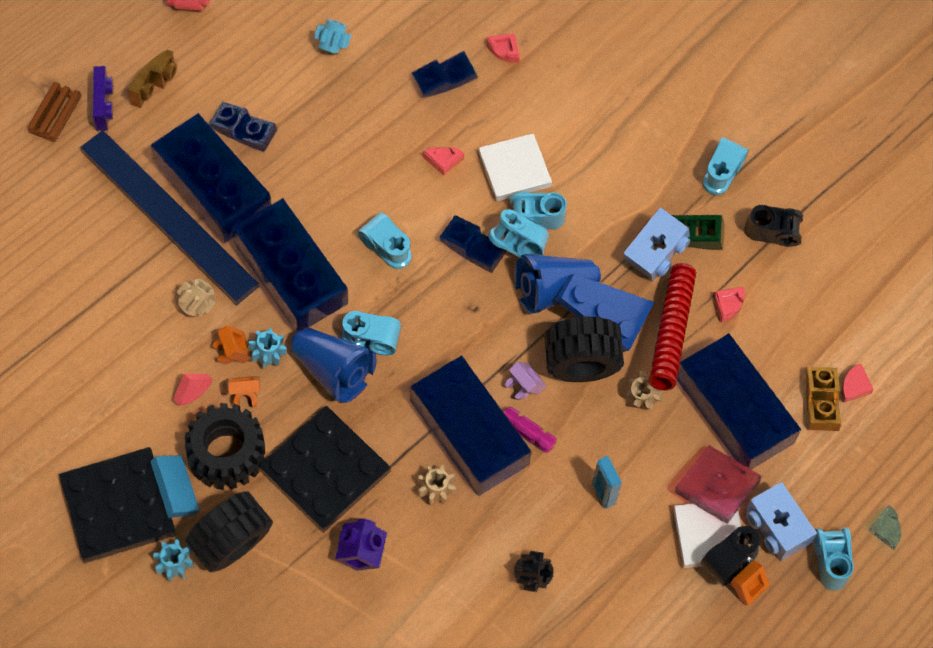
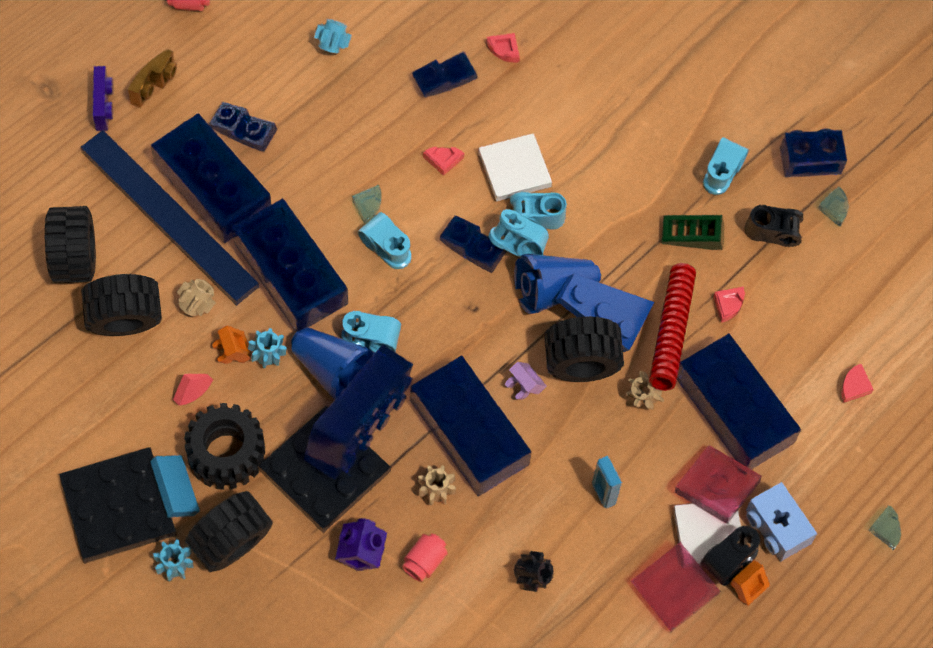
dark orange tile [28,81,82,142] -> none
orange tile [228,376,260,407] -> none
dark pink axle [501,407,557,453] -> none
light blue brick [623,207,690,281] -> none
pearl gold slope [806,367,841,431] -> none
medium azure piece [814,527,854,591] -> none
none -> black tyre [44,206,96,283]
none -> black tyre [81,274,162,336]
none -> clear blue brick [304,344,413,480]
none -> clear light blue tile [352,185,381,224]
none -> coral brick [402,533,448,582]
none -> clear pink tile [631,542,721,632]
none -> clear blue brick [780,129,847,178]
none -> clear light blue tile [818,186,849,227]

